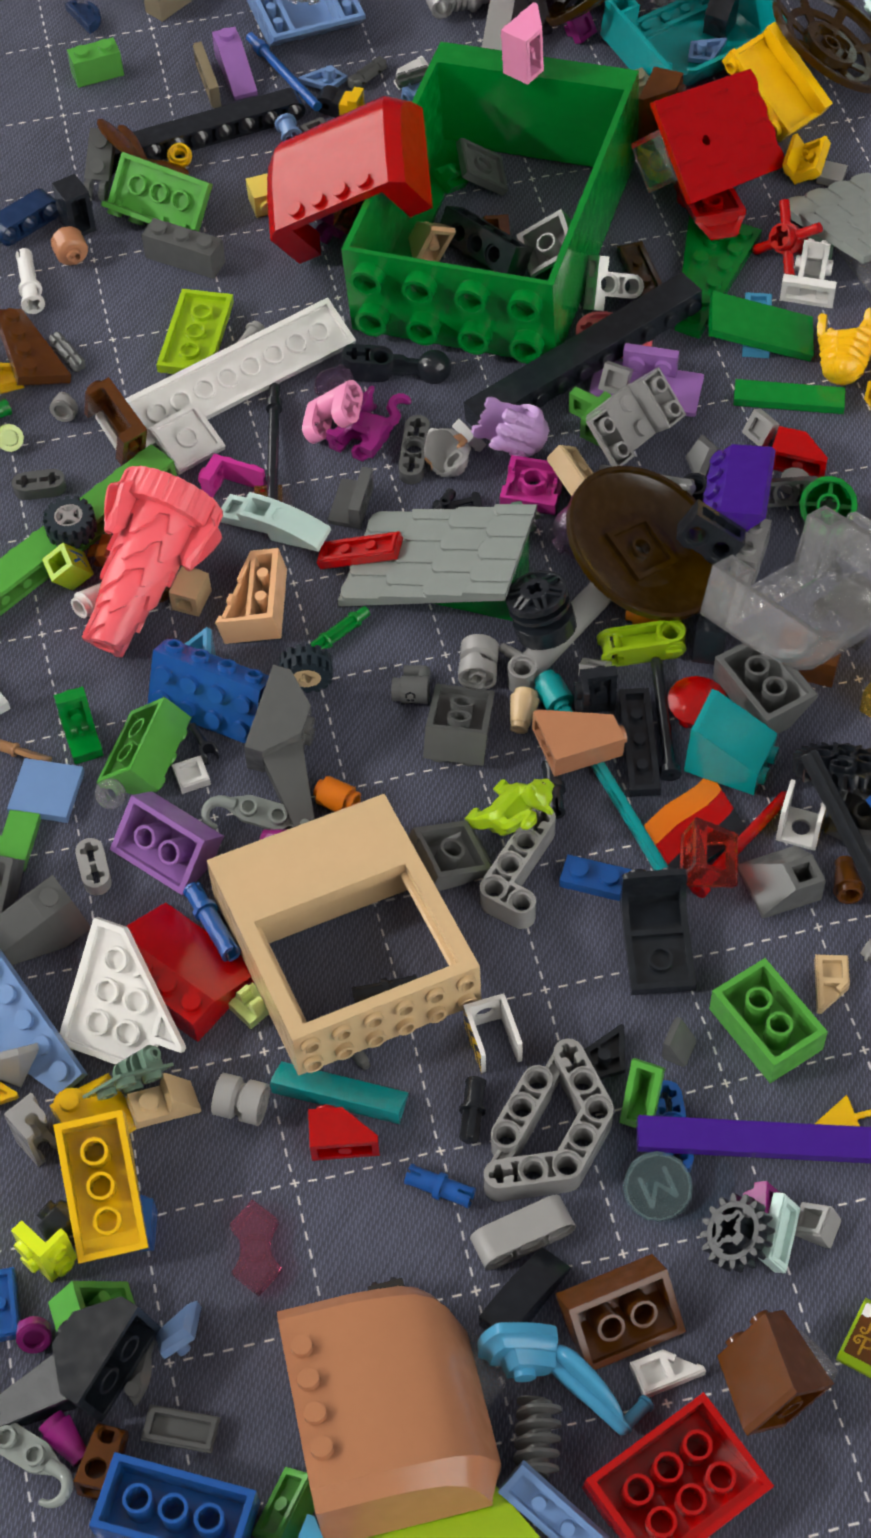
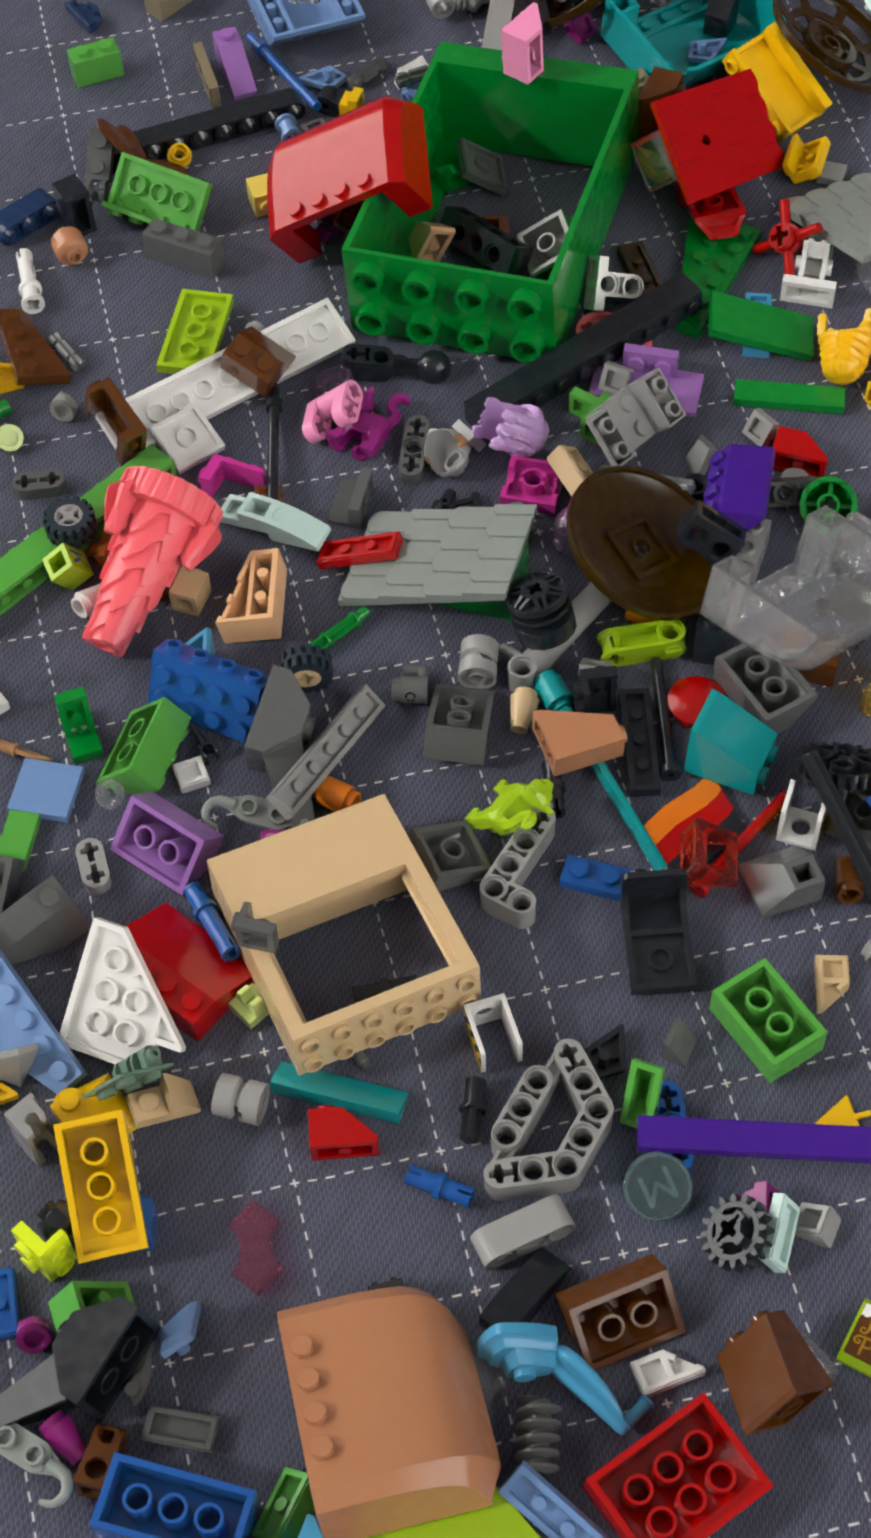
none -> reddish brown slope [221,326,296,398]
none -> dark grey bracket [231,901,279,954]
none -> light grey tile [266,684,386,821]

